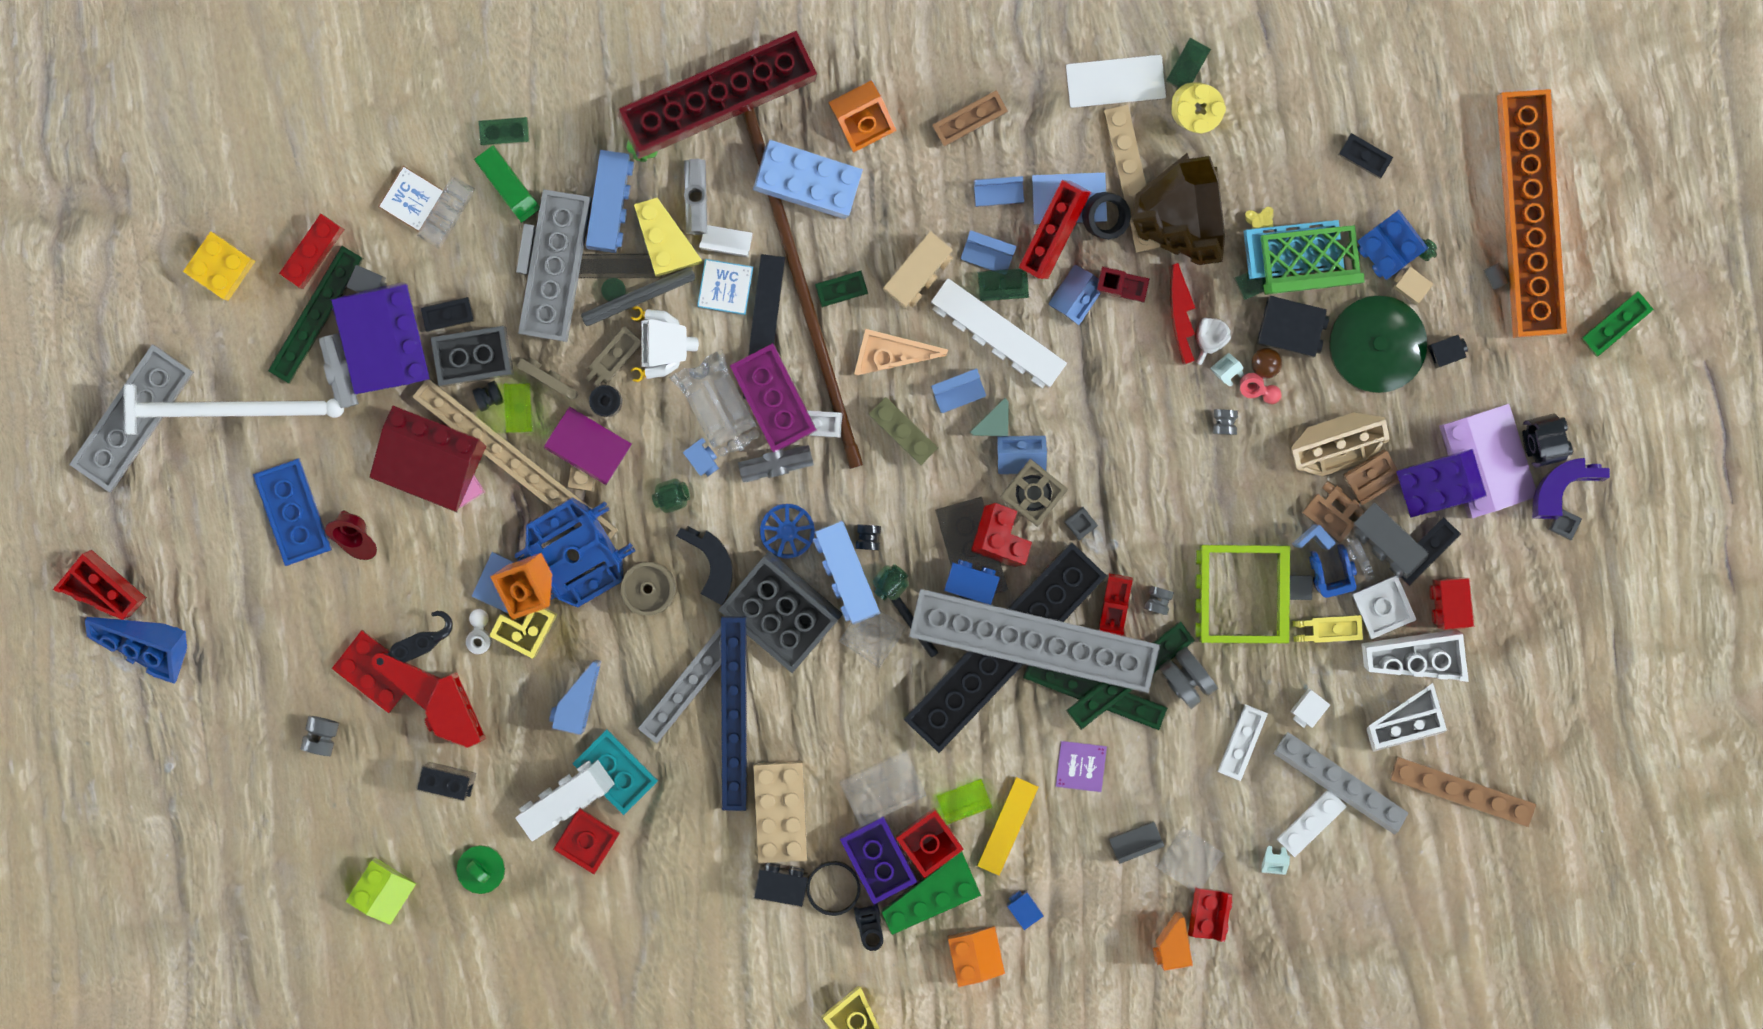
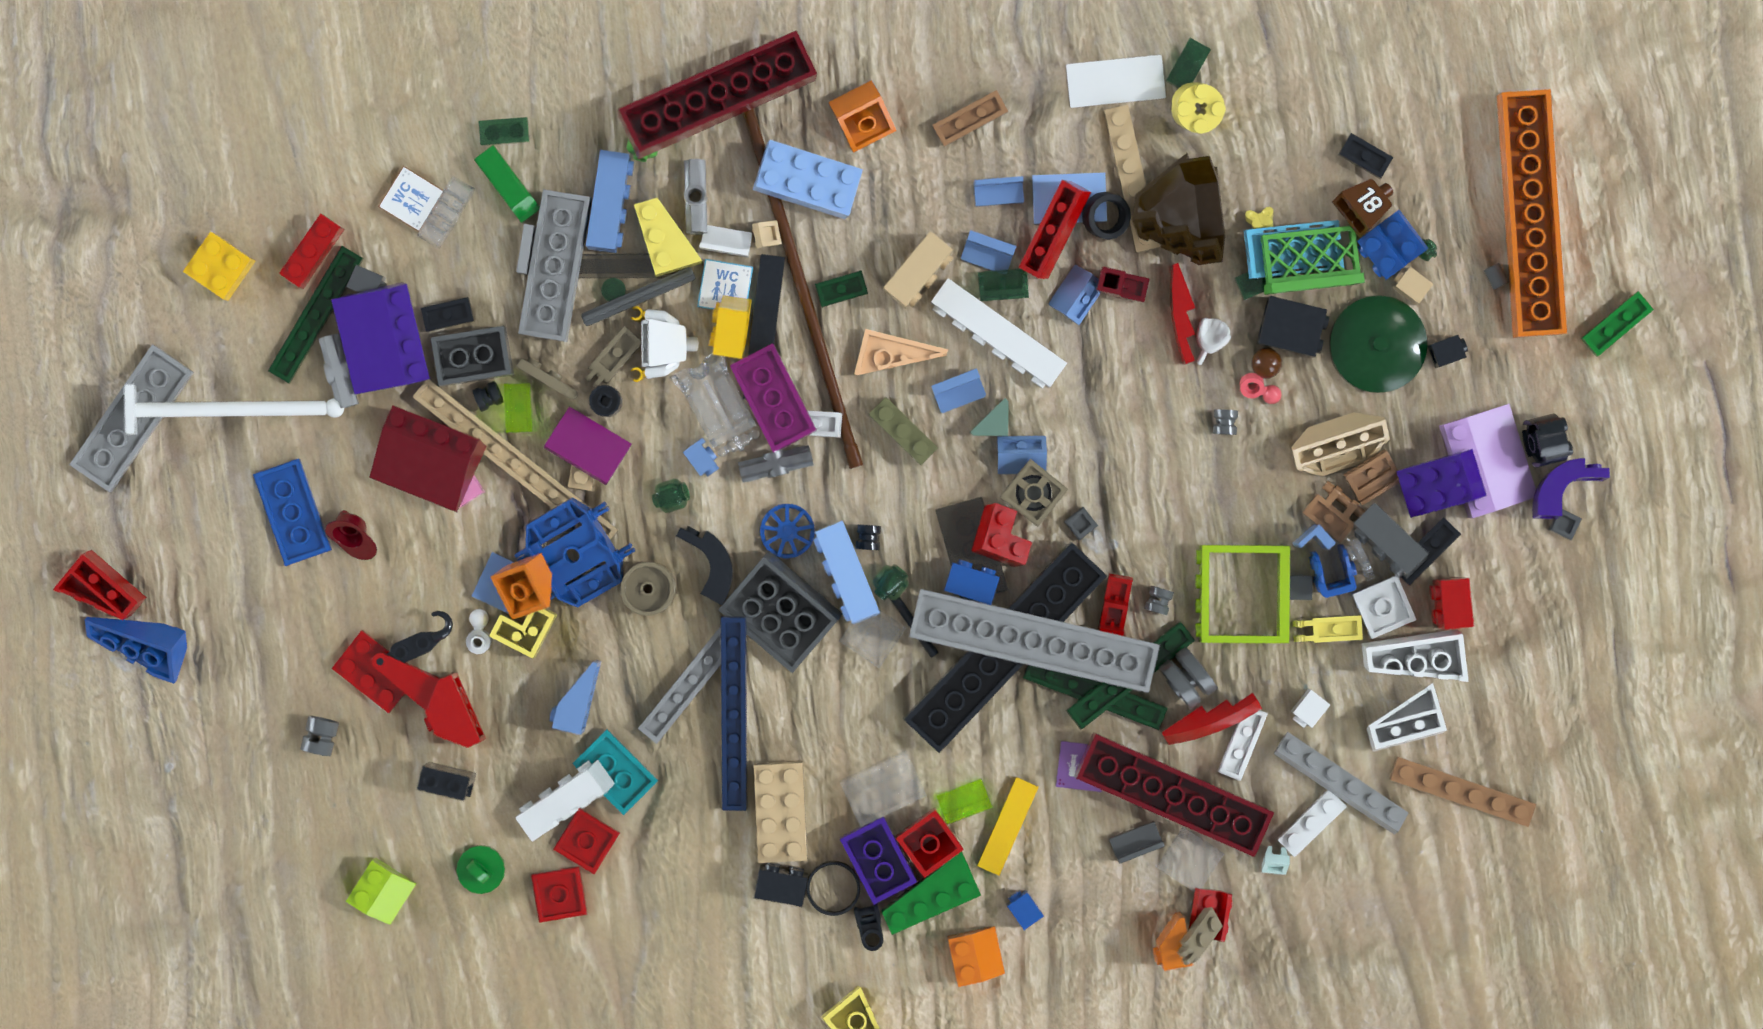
light aqua tile [1211,353,1244,386] -> none
none -> red tile [531,866,588,923]
none -> yellow brick [709,295,752,359]
none -> tan tile [752,220,782,248]
none -> dark red brick [1074,732,1274,857]
none -> red slope [1161,693,1262,745]
none -> dark tan hinge [1178,907,1223,965]
none -> reddish brown torso [1332,179,1393,238]

